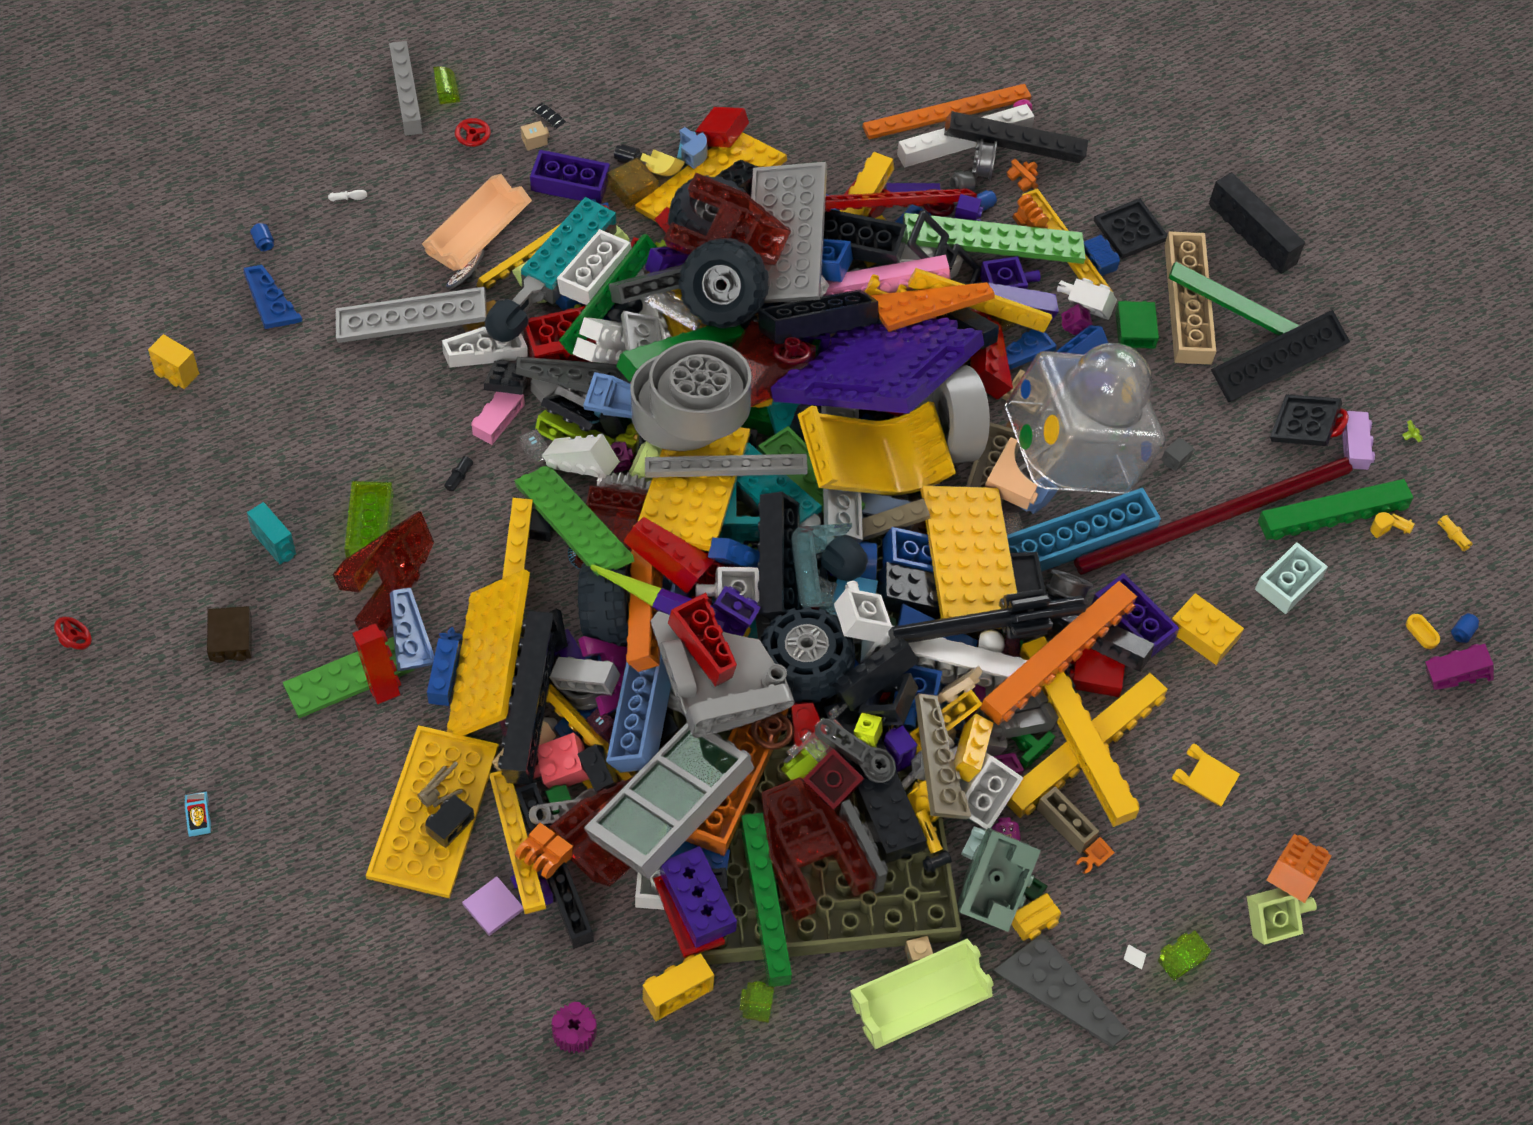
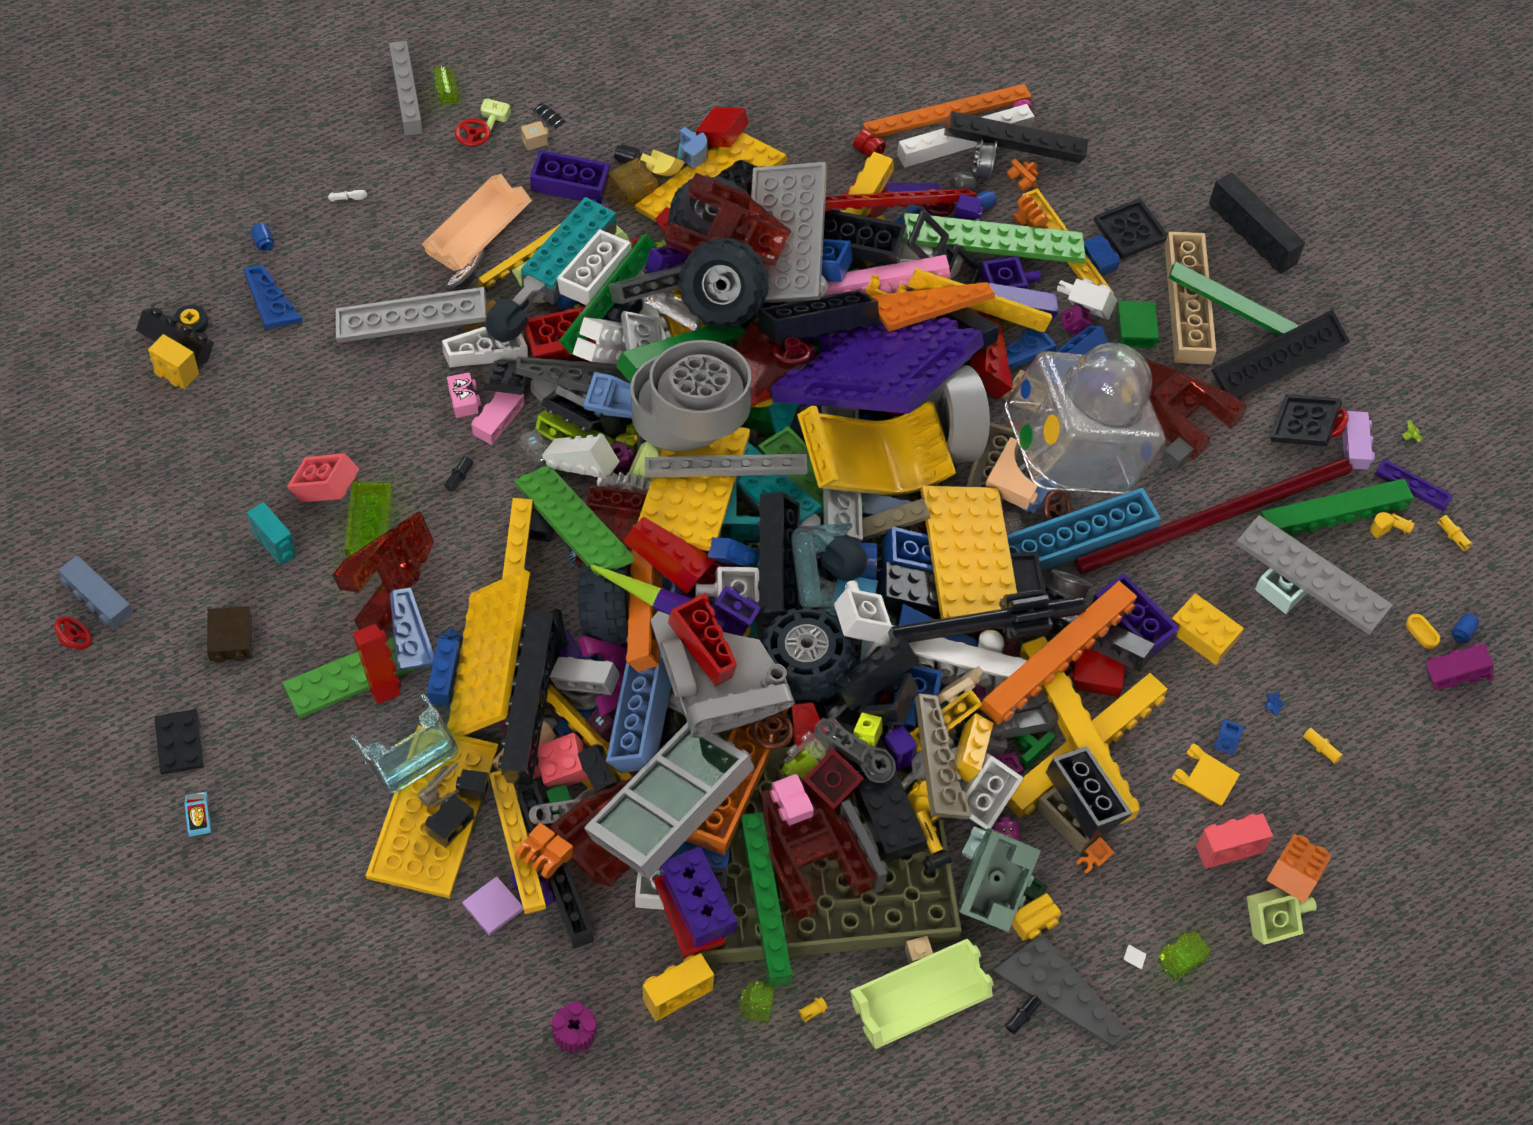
none -> sand blue brick [58,555,133,629]
none -> black brick [136,307,214,364]
none -> black plate [154,709,204,775]
none -> black wheel [174,305,208,333]
none -> coral brick [287,453,359,502]
none -> clear light blue windscreen [351,693,458,793]
none -> bright pink brick [447,372,481,418]
none -> black brick [456,769,489,801]
none -> yellowish green piece [481,99,511,138]
none -> bright pink brick [770,774,814,826]
none -> yellow pin [798,997,828,1023]
none -> red wheel [853,128,887,158]
none -> black axle [1004,995,1042,1035]
none -> copper piece [1043,489,1072,521]
none -> black slope [1046,746,1132,840]
none -> clear red wedge [1121,359,1247,461]
none -> coral brick [1196,814,1273,869]
none -> blue bracket [1214,719,1244,755]
none -> light grey plate [1236,515,1393,635]
none -> blue plant [1265,691,1285,716]
none -> yellow pin [1303,727,1343,764]
none -> dark purple tile [1375,459,1453,512]

